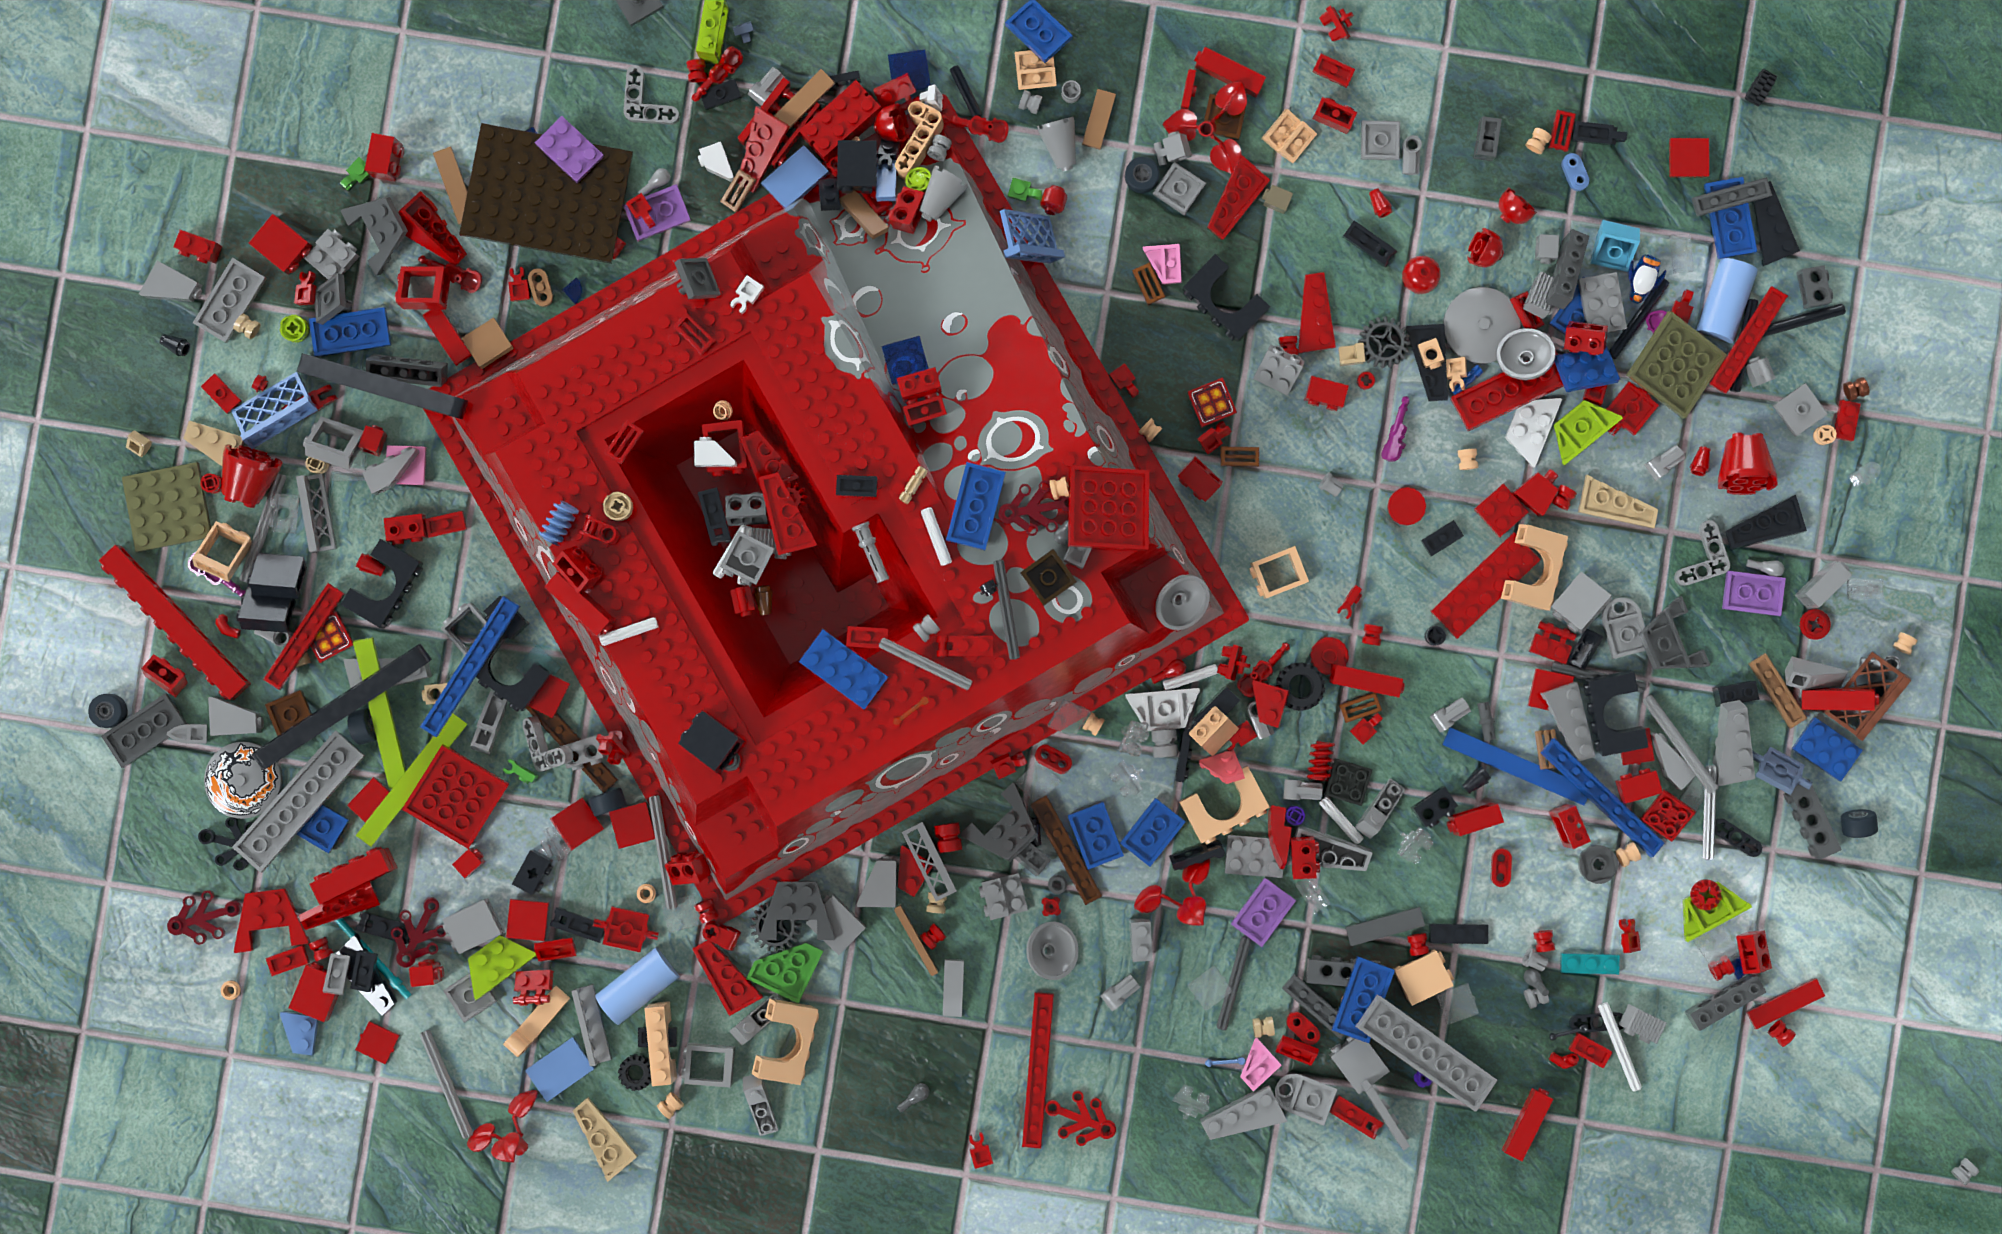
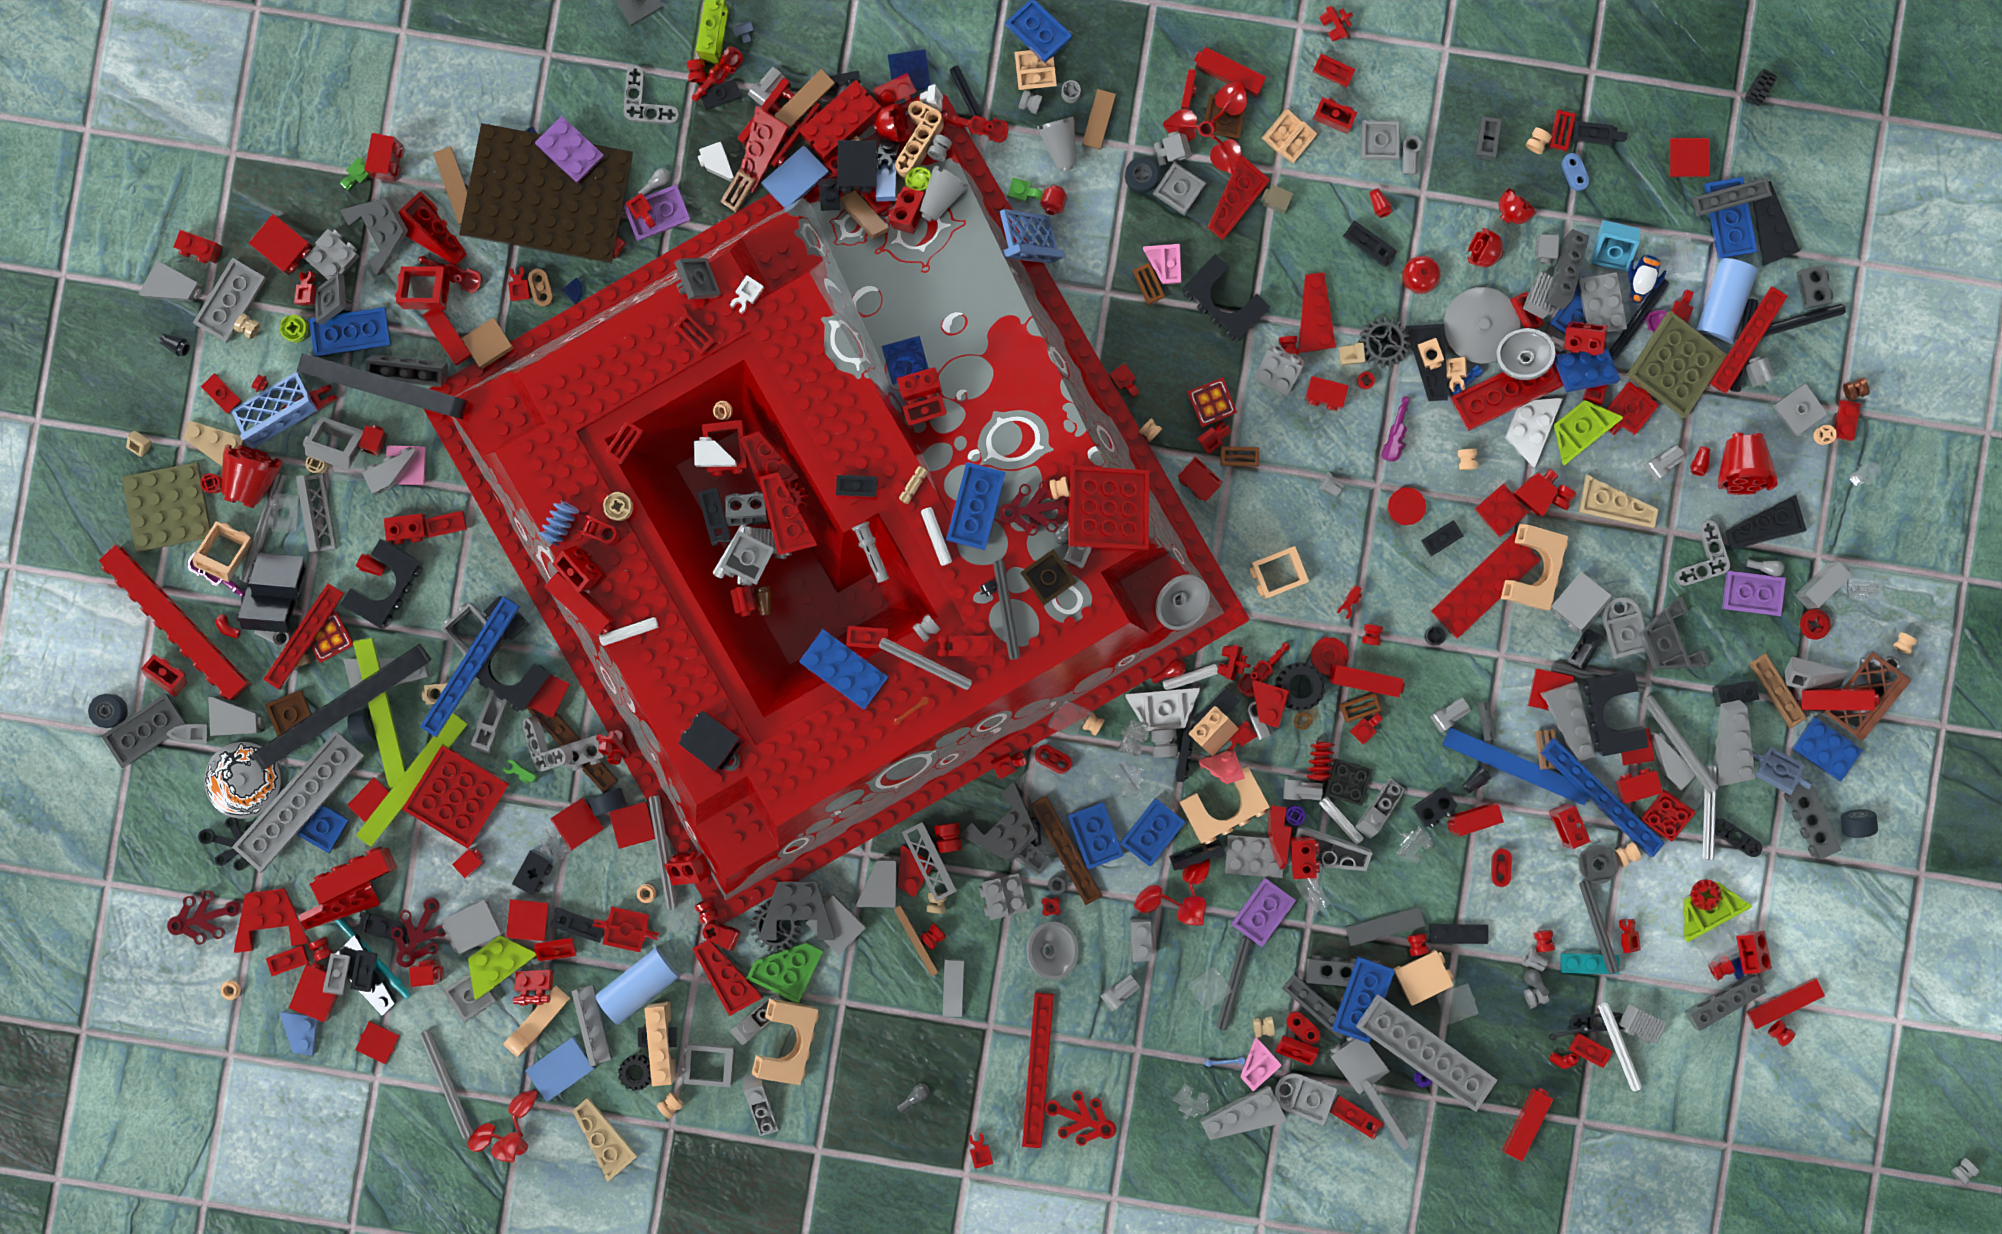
red plate [1528,621,1577,664] -> none
none -> clear orange bush [1294,712,1311,730]
none -> dark grey axle [1579,880,1619,974]

